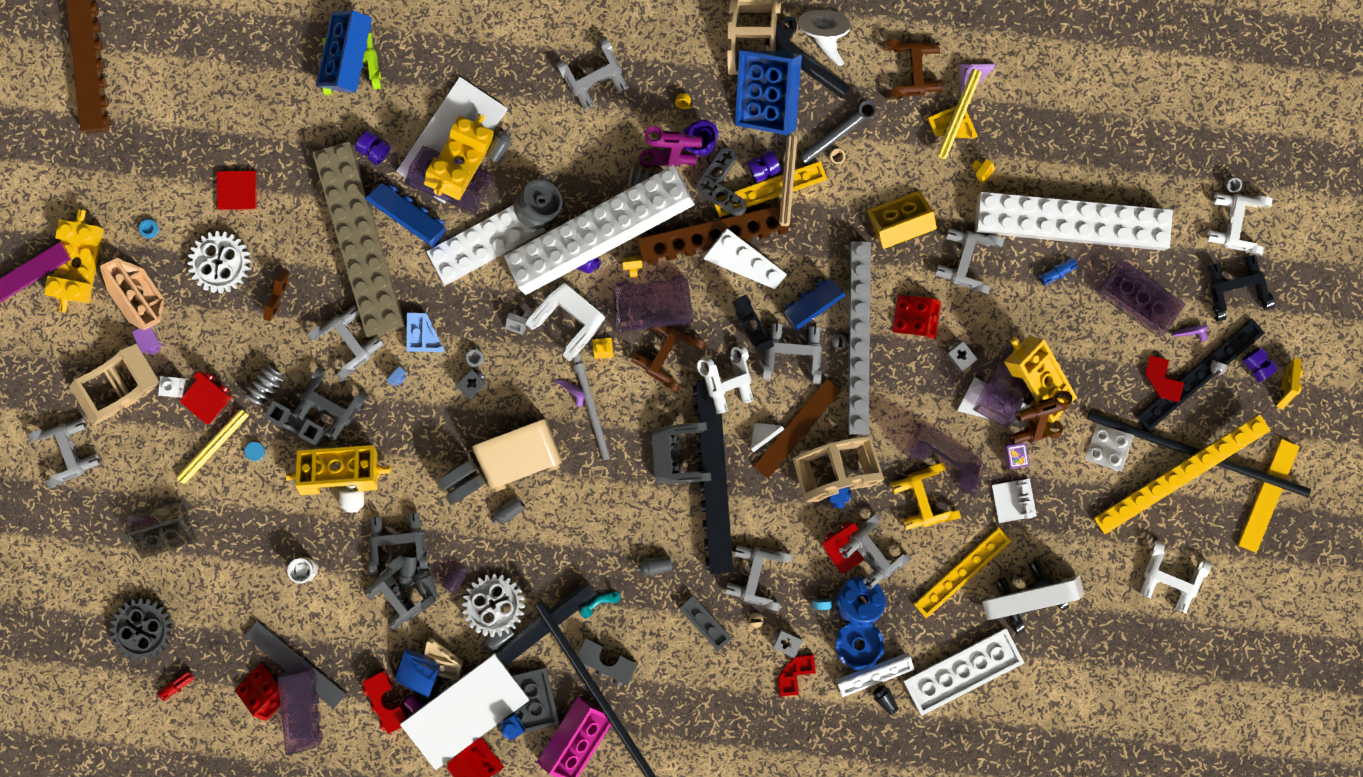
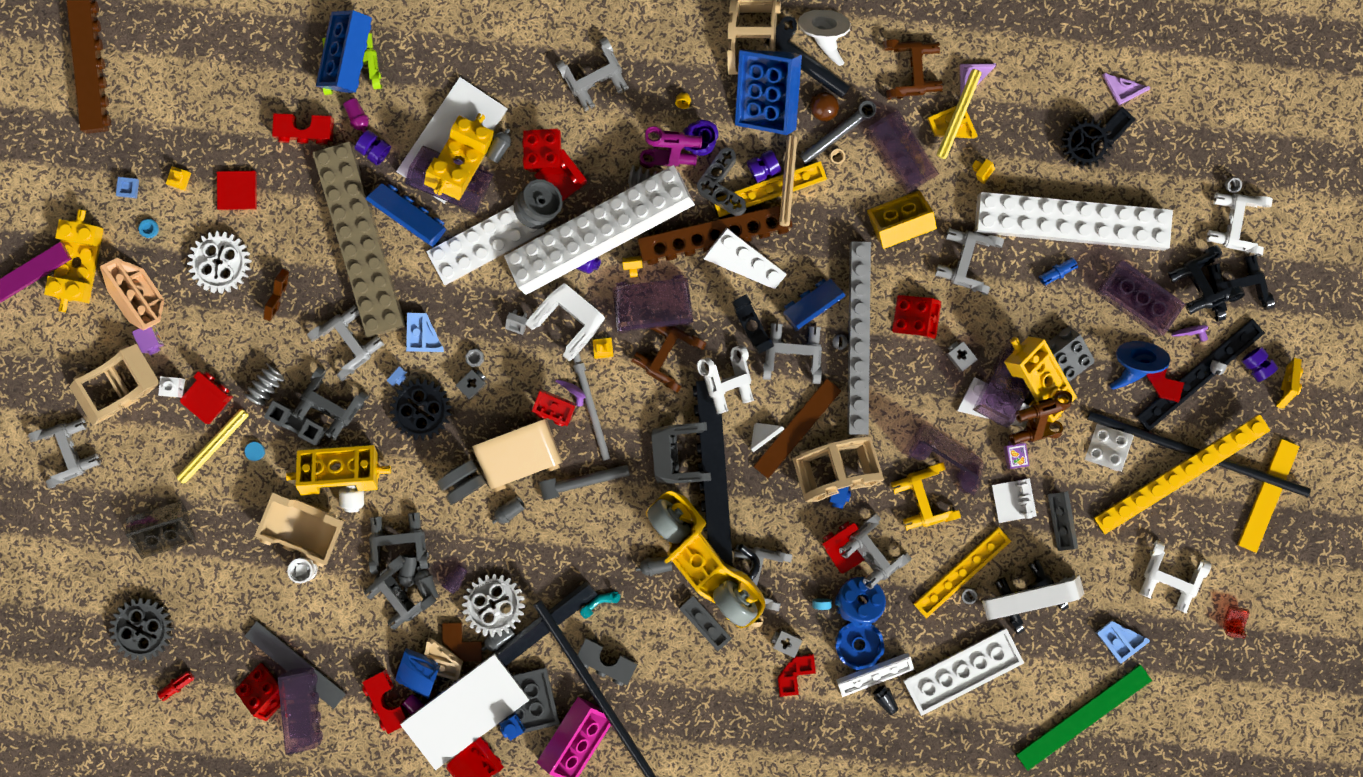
none -> medium blue plate [116,177,139,199]
none -> yellow tile [166,166,191,191]
none -> tan cylinder [255,492,345,567]
none -> red arch [272,113,334,145]
none -> magenta piece [343,98,369,133]
none -> black gear [389,379,453,441]
none -> reddish brown tile [442,622,483,662]
none -> red bracket [522,129,561,172]
none -> red bracket [531,389,577,426]
none -> red bracket [535,149,587,202]
none -> dark grey piece [539,464,630,501]
none -> piece [646,490,765,628]
none -> reddish brown hair [809,92,839,121]
none -> clear purple slope [867,110,939,195]
none -> light grey hinge [962,588,978,604]
none -> green tile [1015,664,1152,771]
none -> dark grey bracket [1046,326,1095,382]
none -> dark grey plate [1048,491,1078,551]
none -> black gear [1060,117,1114,169]
none -> black tile [1095,107,1136,145]
none -> light blue wing [1096,621,1150,664]
none -> lavender tile [1102,73,1150,106]
none -> blue piece [1109,341,1171,389]
none -> black connector [1168,245,1245,315]
none -> clear red bracket [1223,606,1250,639]

